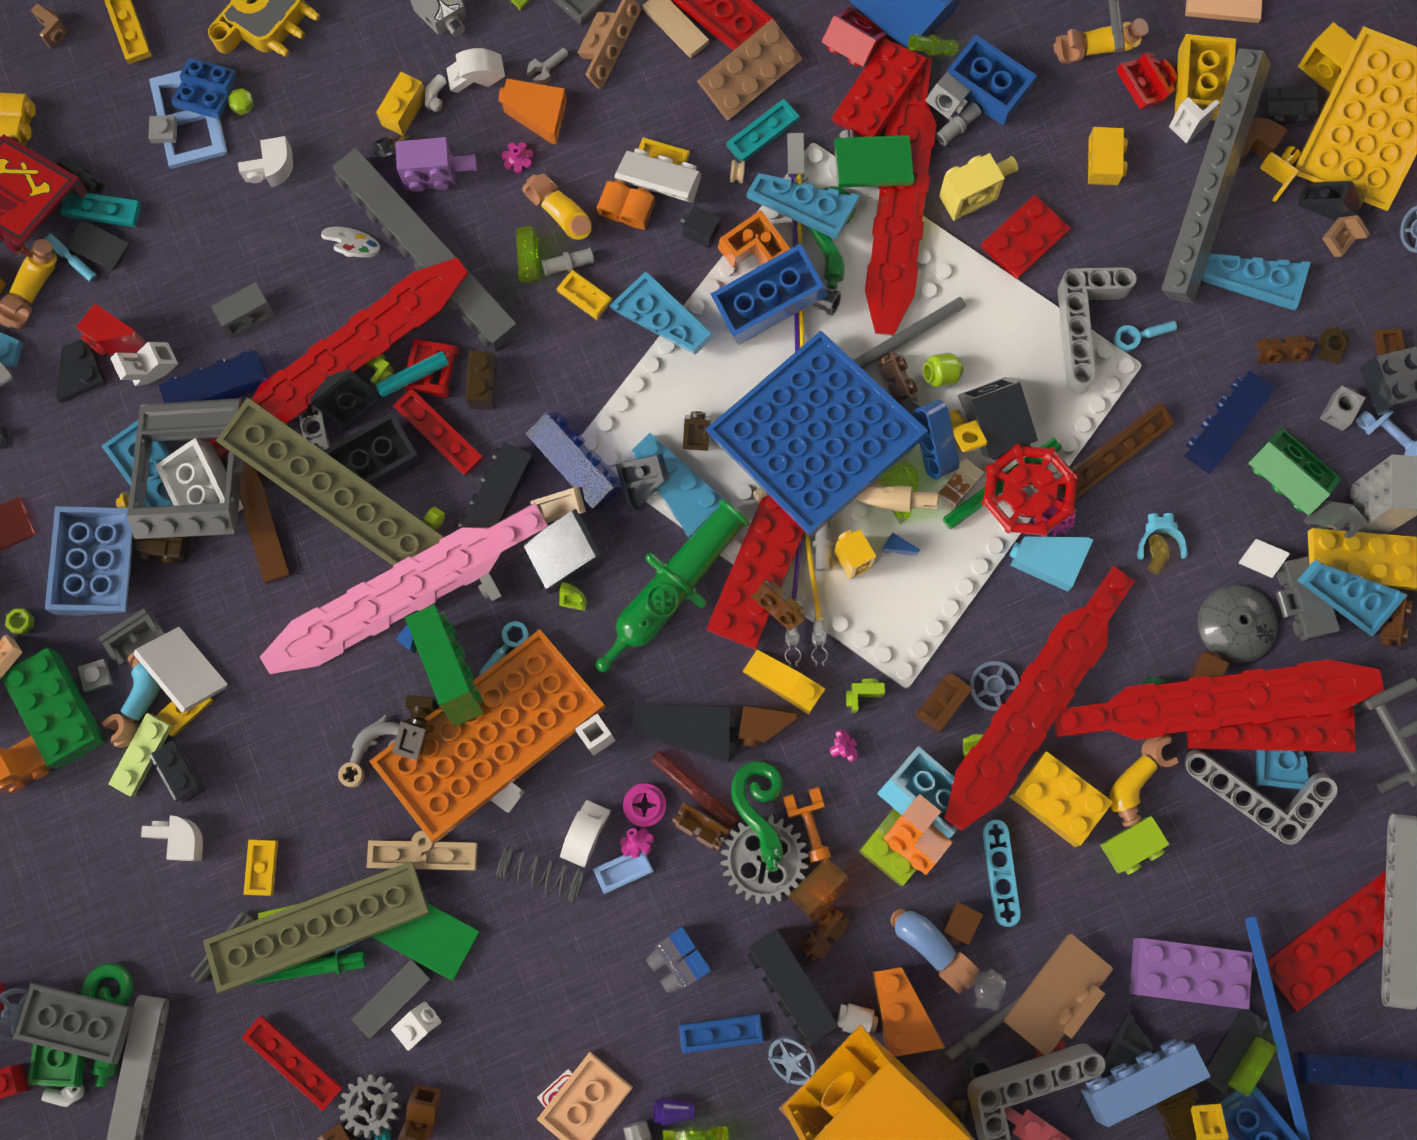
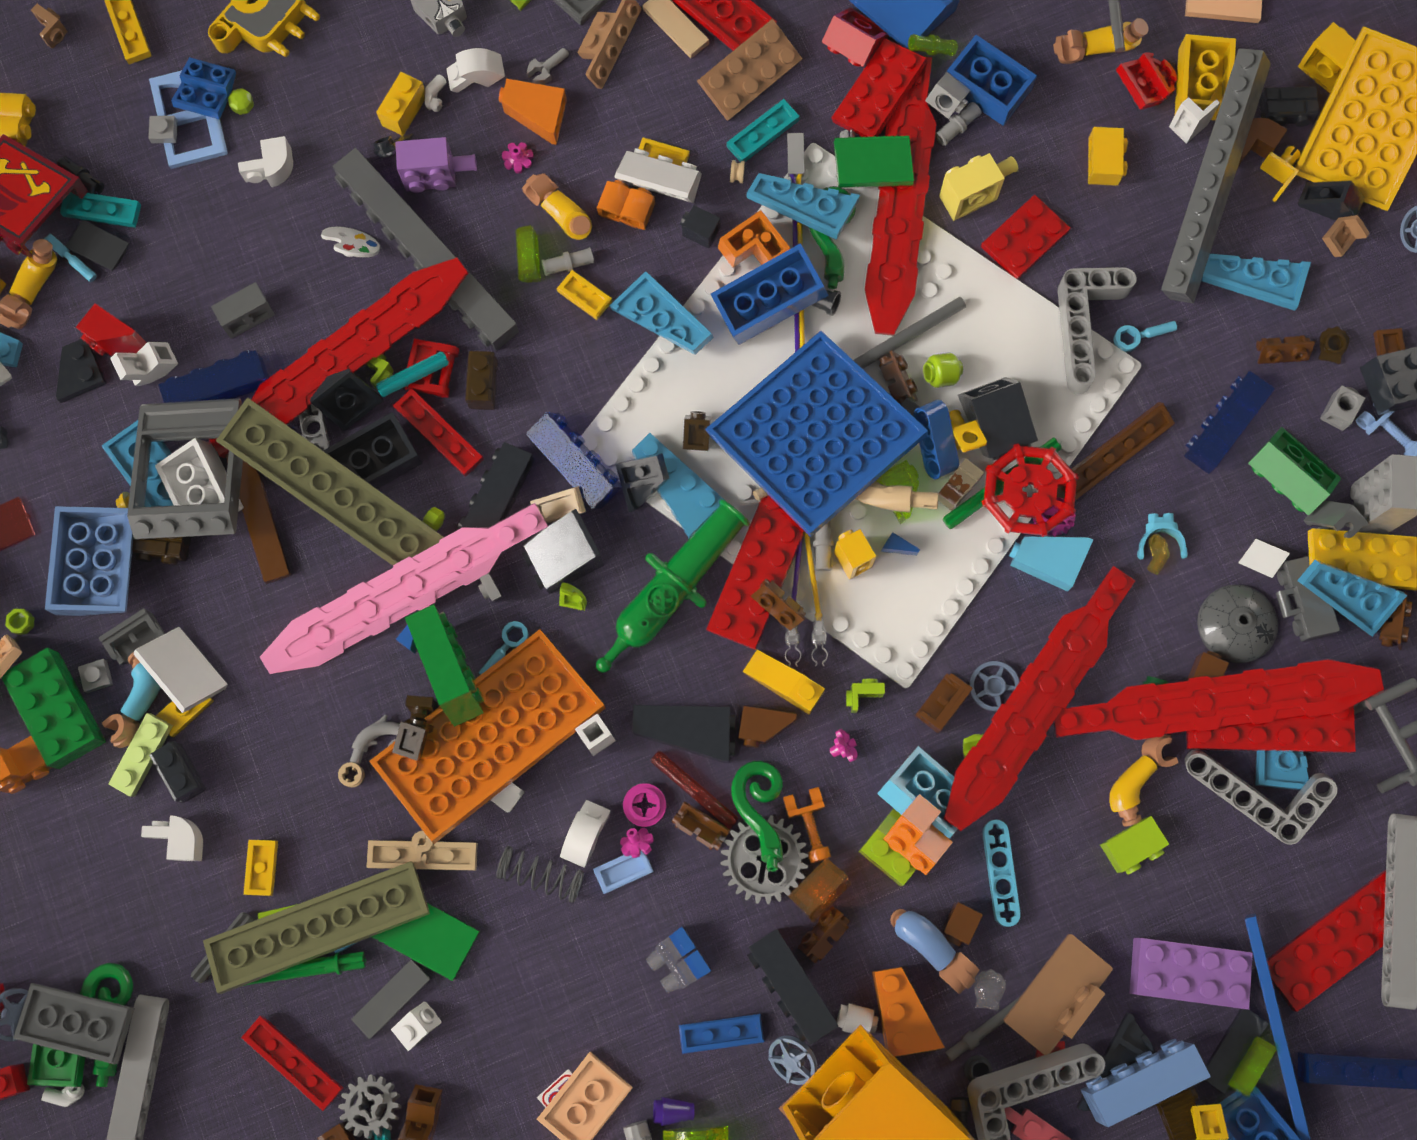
yellow brick [1009,751,1113,847] -> none

